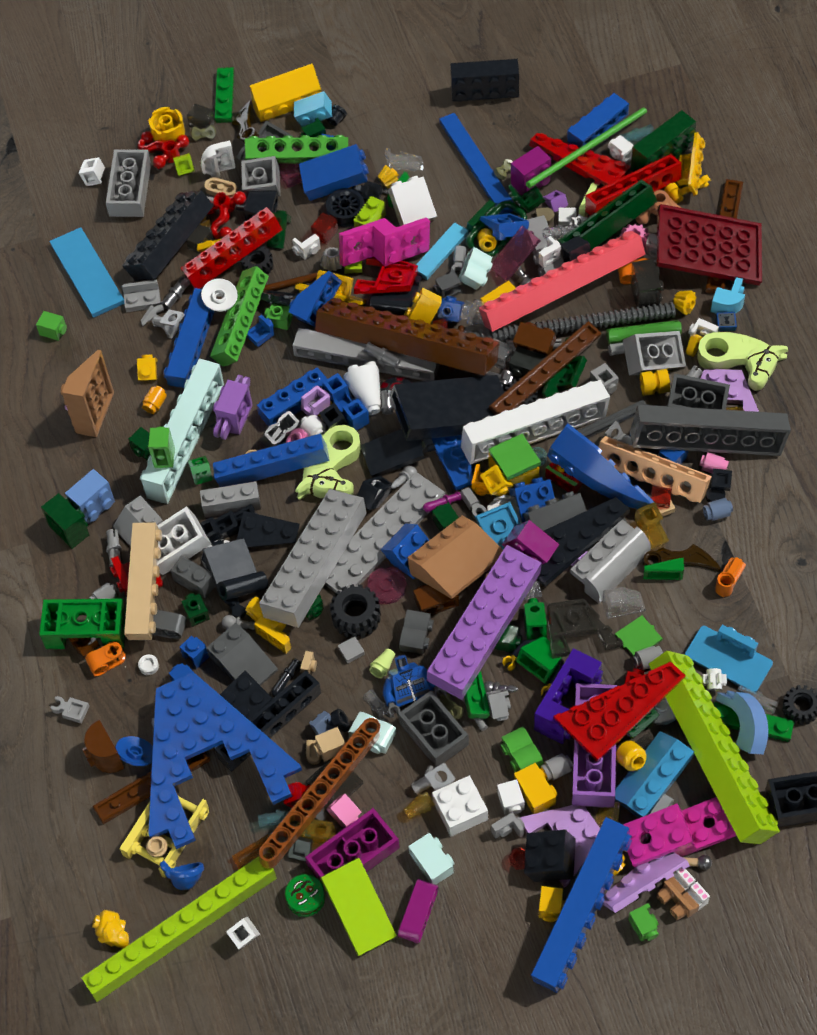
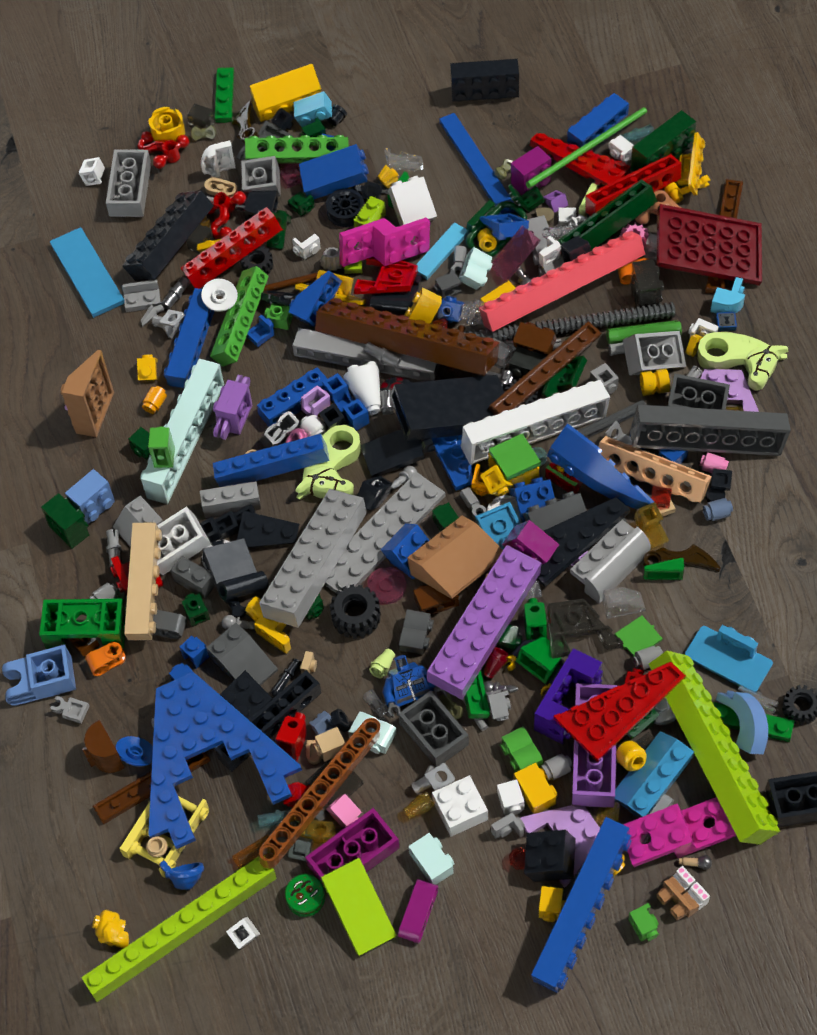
bright green brick [36,311,67,341] -> none
white tile [138,654,159,675] -> none
lime tile [173,153,195,176] -> none
green slope [188,456,213,485] -> none
clear red brick [311,212,338,245] -> none
light grey tile [338,636,365,664] -> none
magenta piece [423,491,462,512] -> none
lavender wing [603,852,690,913] -> none
yellow piece [673,290,696,315] -> none
white gear [702,668,727,691] -> none
orange piece [715,557,746,597] -> none
none -> medium blue brick [2,645,76,706]
none -> black tile [271,107,294,131]
none -> red torso [275,712,306,762]
none -> dark green bracket [288,191,315,217]
none -> dark red cone [483,647,508,678]

